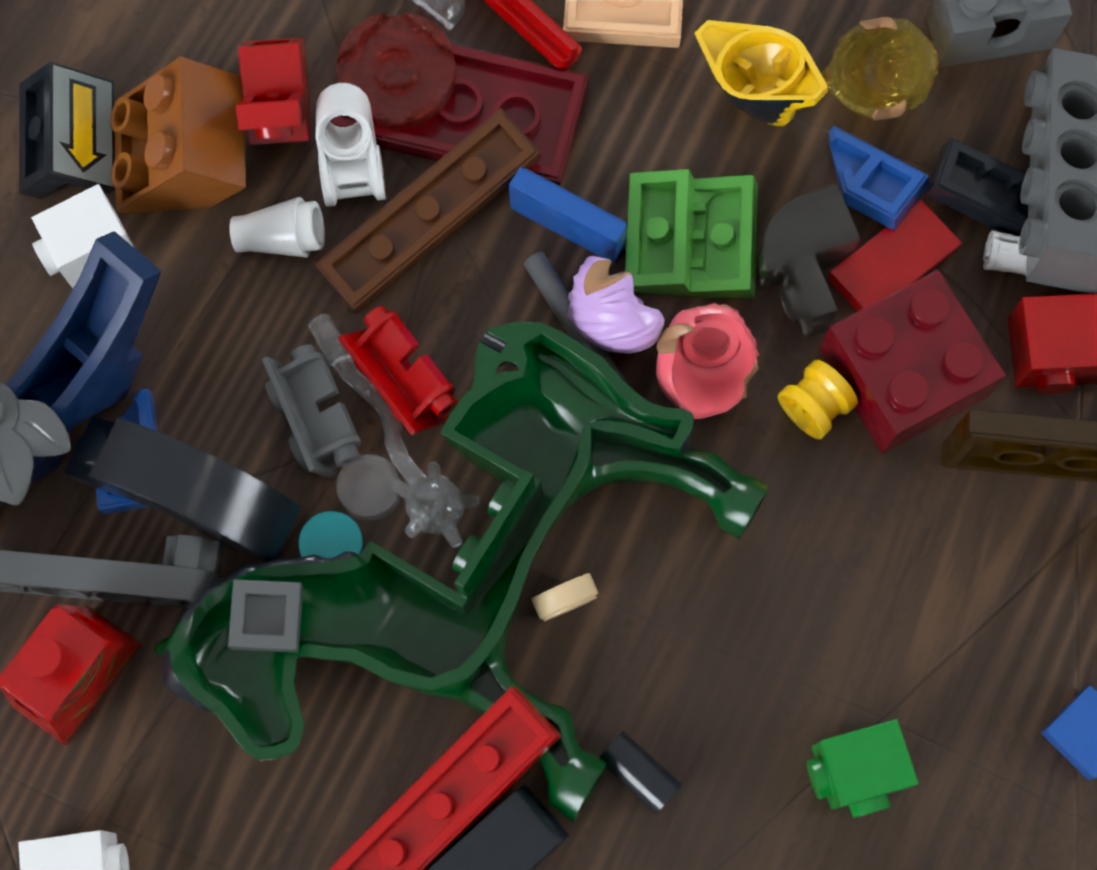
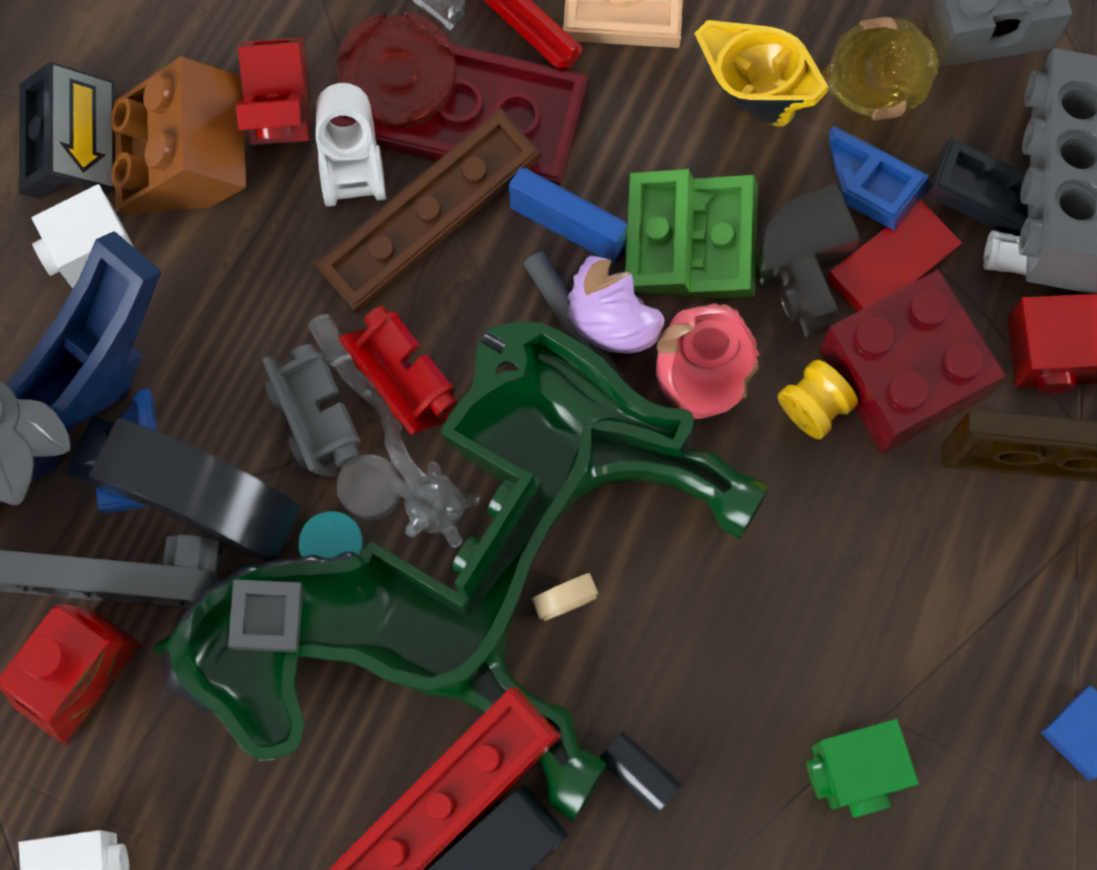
white cone [230,197,325,258] -> none

